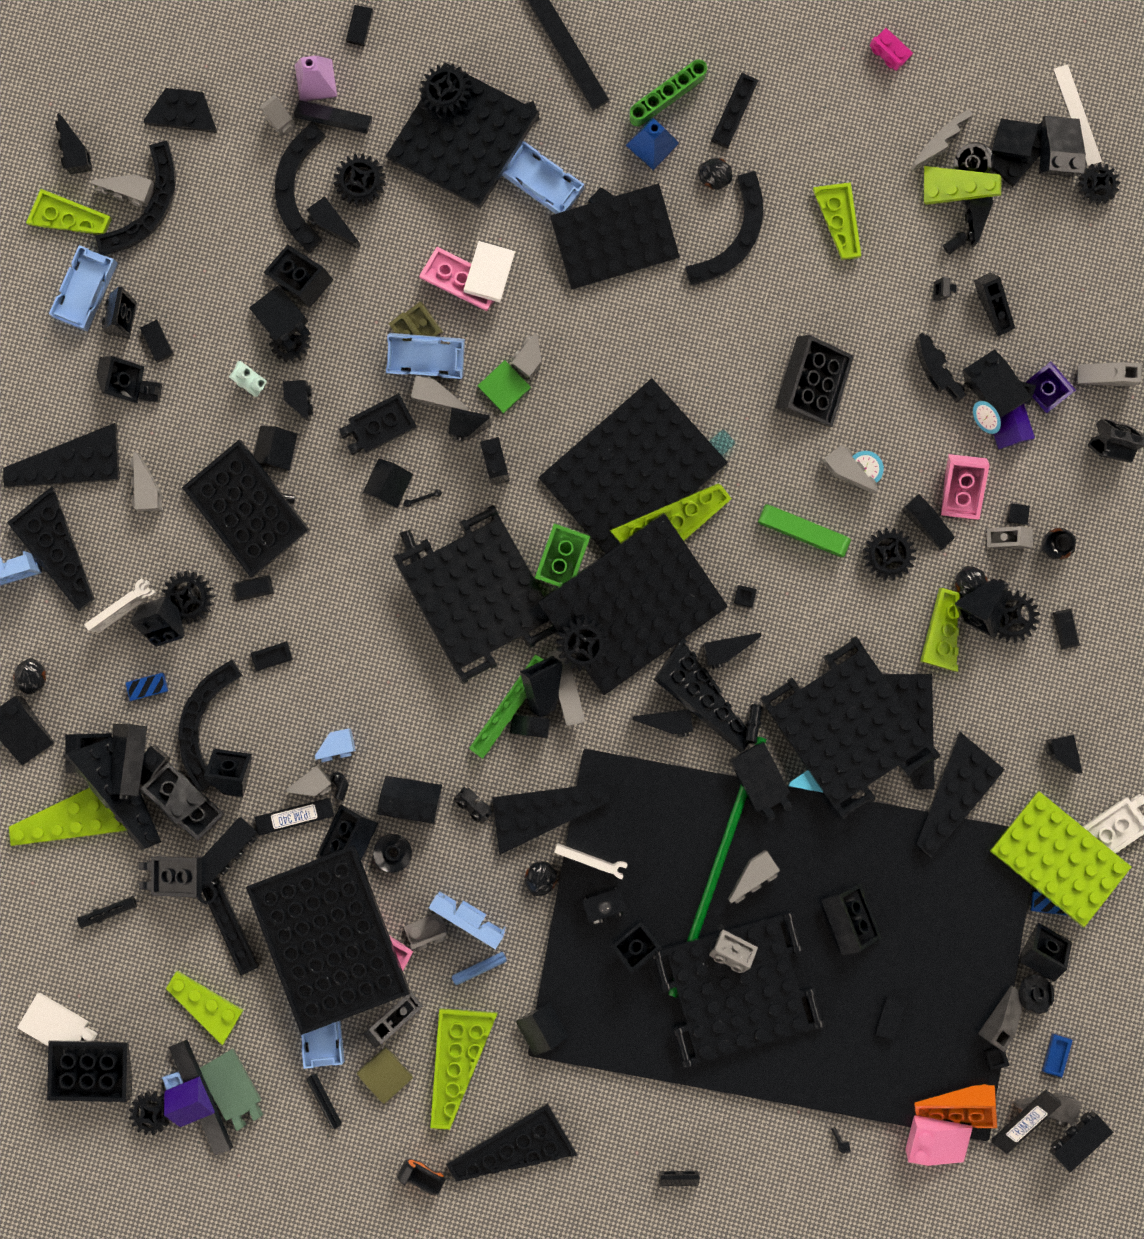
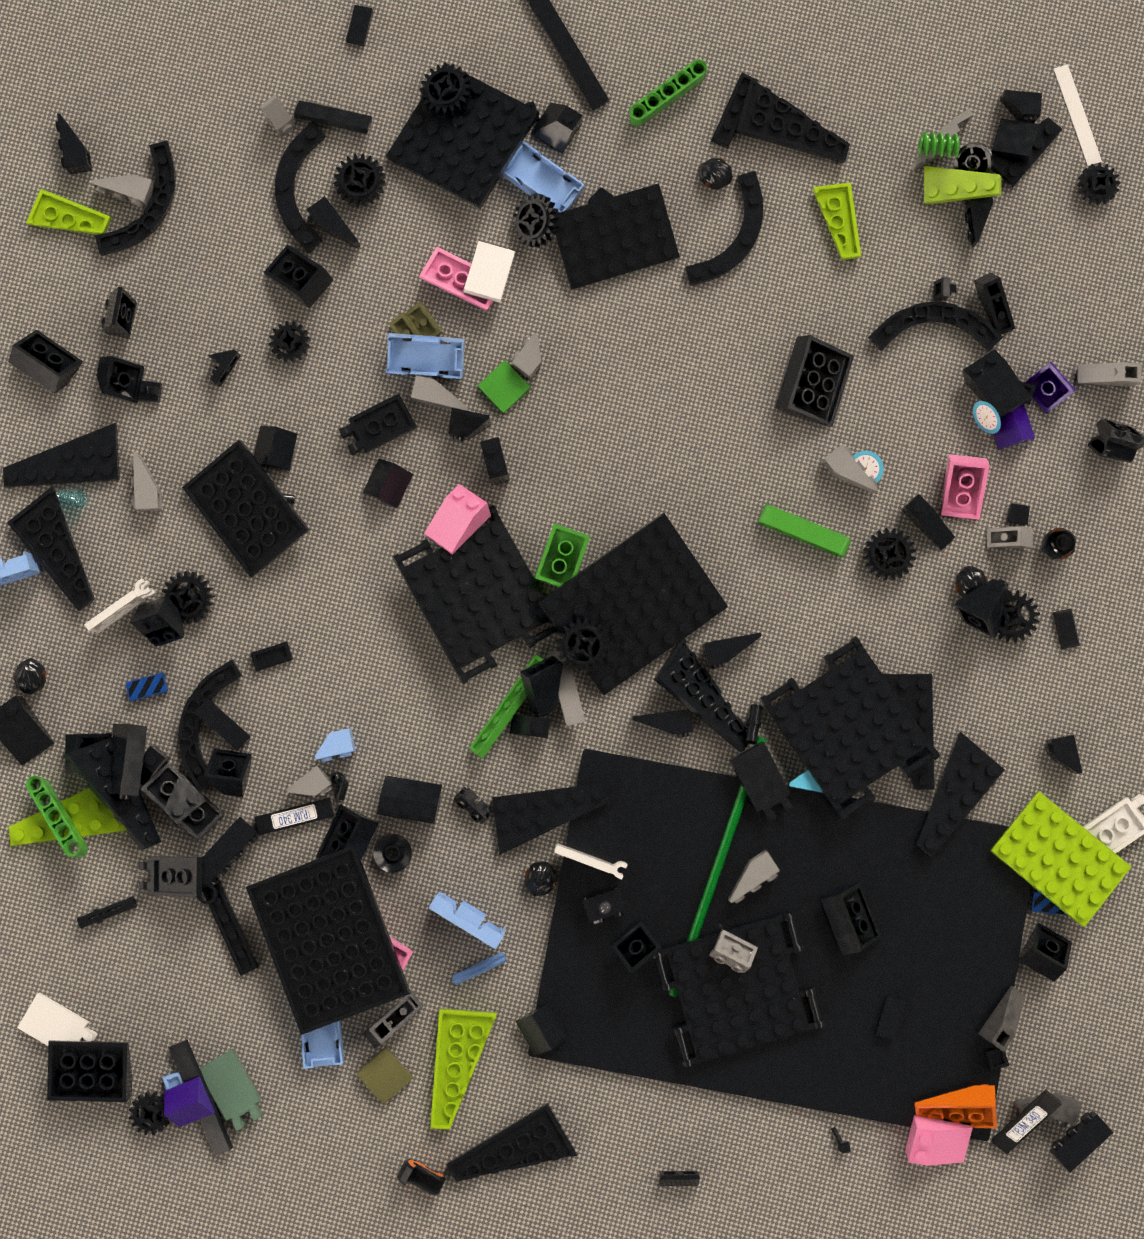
light blue piece [49,245,118,332] -> none
black tile [140,320,174,363] -> none
black wing [144,88,217,133] -> none
lime wing [166,971,244,1045] -> none
light aqua hips [229,361,267,397] -> none
black tile [233,575,274,602] -> none
black tile [249,285,311,350] -> none
black slope [283,380,314,421] -> none
lavender slope [295,56,337,101] -> none
black axle [307,1074,342,1129] -> none
black pin [399,529,421,563] -> none
black hinge [404,489,442,507] -> none
light grey bracket [404,913,448,951] -> none
black plate [538,378,728,554] -> none
lime wing [610,483,732,543] -> none
blue slope [626,118,679,171] -> none
clear light blue tile [709,429,736,455] -> none
black tile [733,585,757,608] -> none
dark pink bracket [870,28,913,71] -> none
black slope [916,333,967,403] -> none
lime wing [920,588,960,672] -> none
black pin [943,231,968,255] -> none
black tile [1019,974,1055,1014] -> none
black slope [1039,116,1086,177] -> none
blue tile [1042,1033,1073,1078] -> none
none -> black slope [8,330,83,394]
none -> bright green beam [26,775,88,859]
none -> clear light blue cone [57,488,88,508]
none -> black tile [194,697,251,751]
none -> black slope [208,350,241,387]
none -> bright pink slope [424,484,491,555]
none -> black gear [512,194,559,248]
none -> black slope [531,102,582,154]
none -> black wing [736,77,850,164]
none -> black plate [868,302,1003,352]
none -> bright green piece [917,131,960,159]
none -> black slope [1000,90,1042,123]

